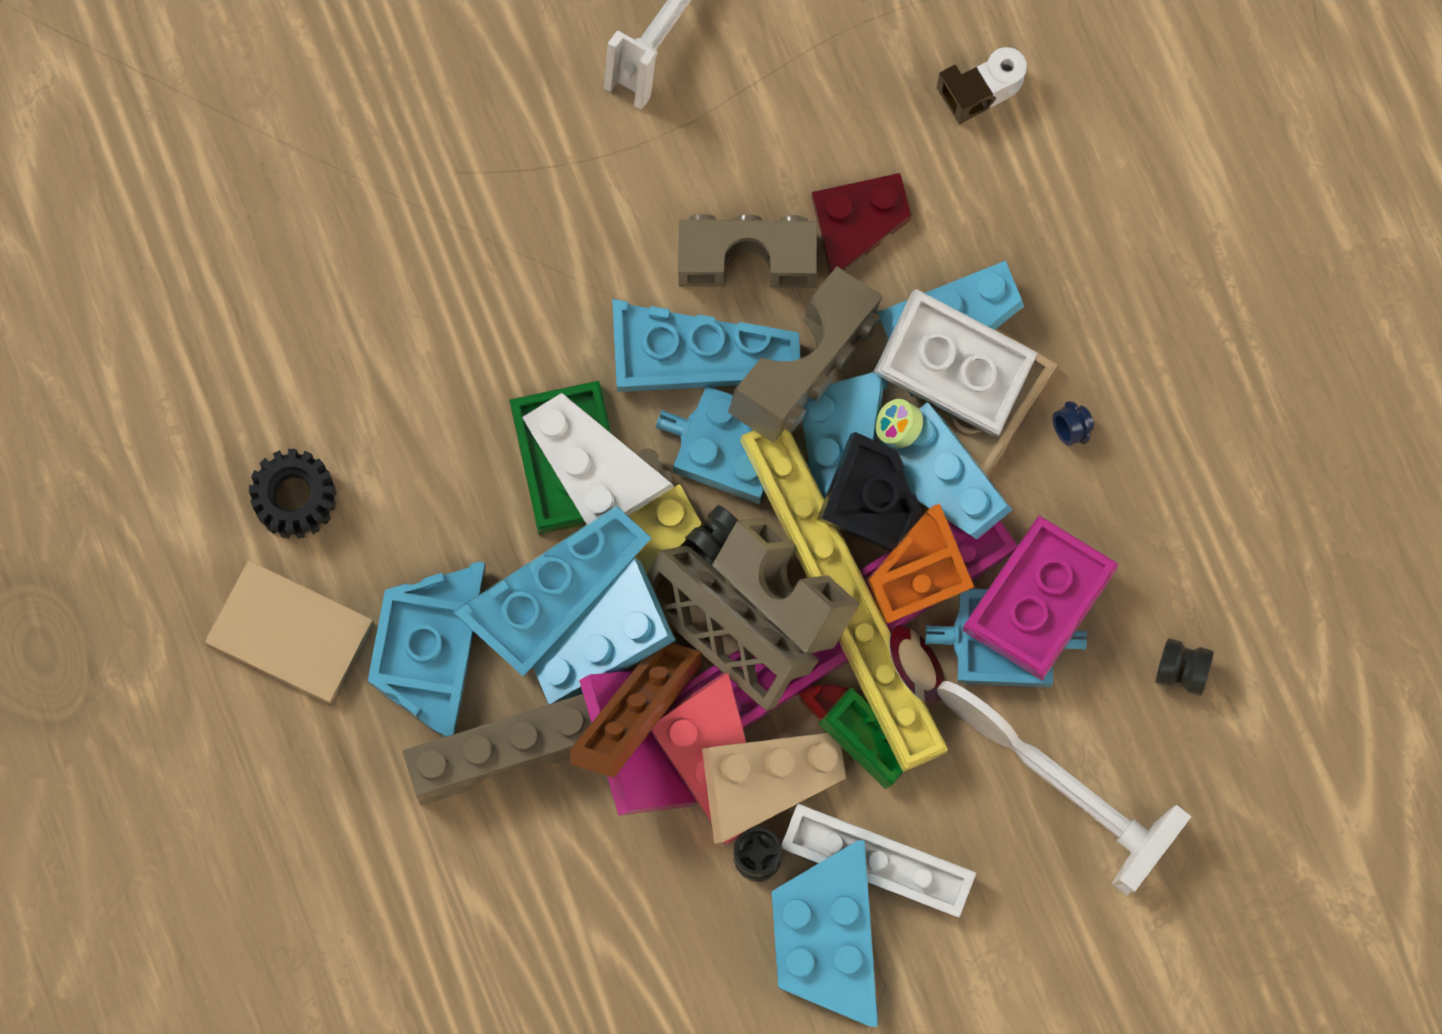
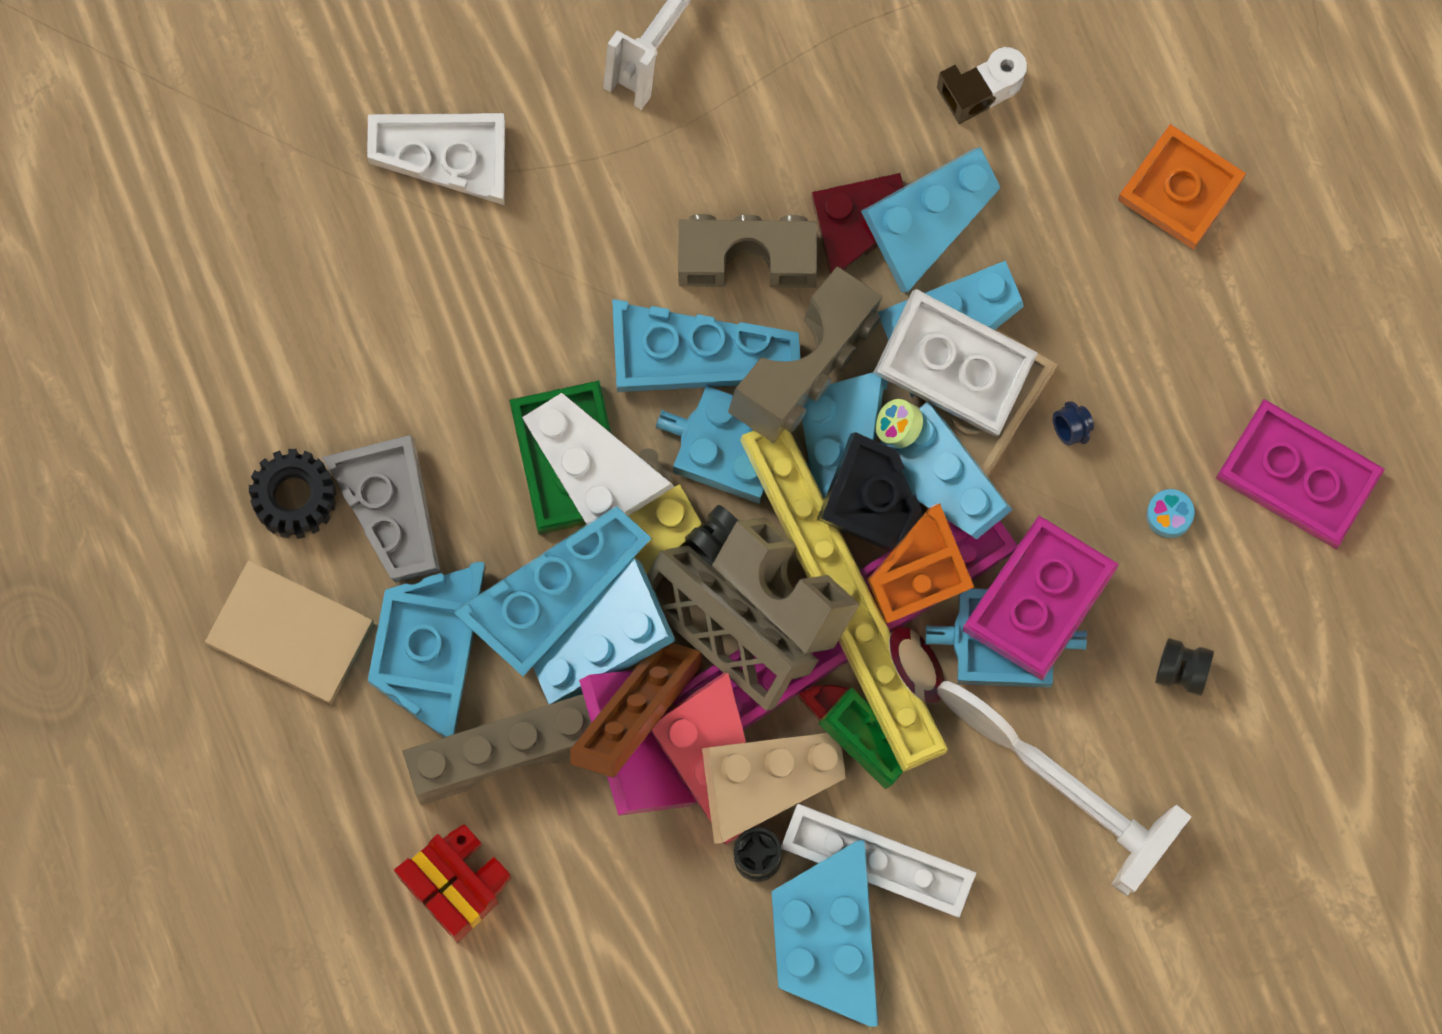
none -> light grey wing [322,435,440,582]
none -> white wing [367,113,505,205]
none -> red hips [394,824,512,944]
none -> medium azure wing [861,147,1001,292]
none -> orange plate [1118,124,1246,250]
none -> medium azure tile [1146,489,1195,538]
none -> dark pink tile [1216,399,1385,550]

